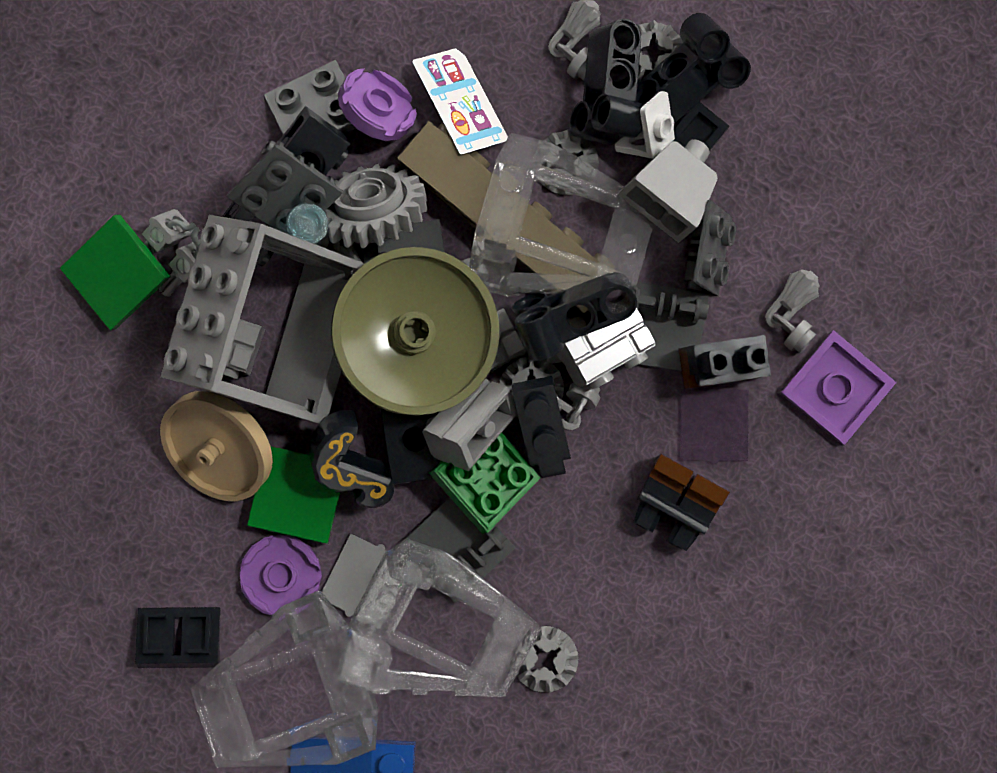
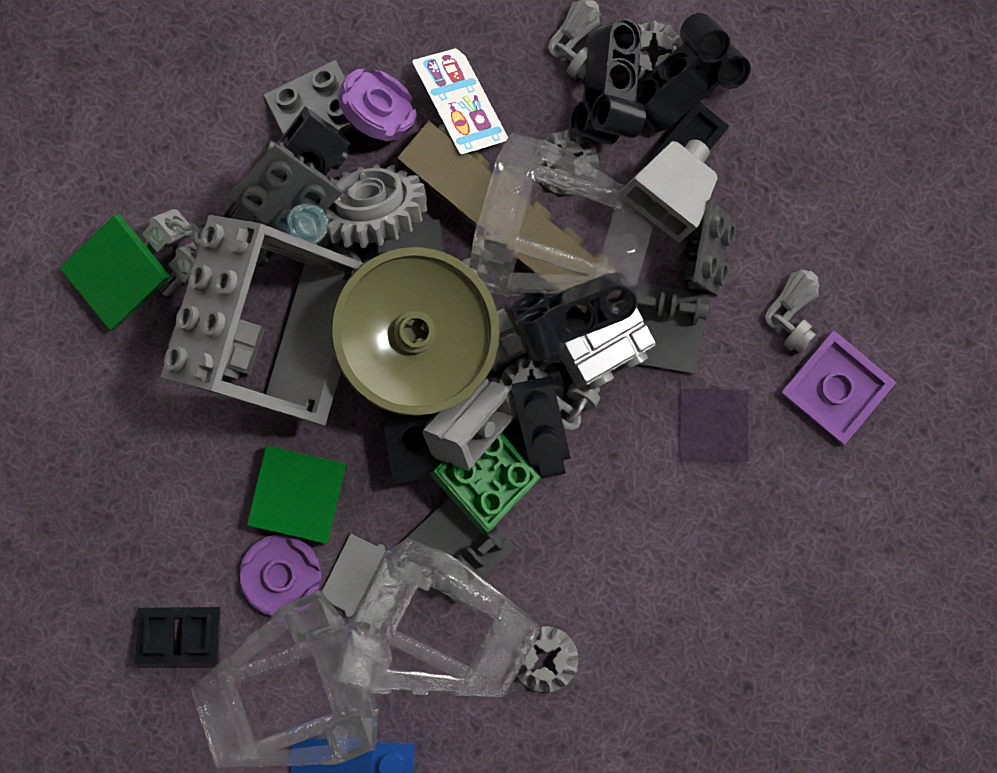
tan piece [160,391,273,501] -> none
black animal [309,410,394,508] -> none
white bracket [615,91,675,159] -> none
black hips [633,454,730,551] -> none
black hips [679,335,771,389] -> none

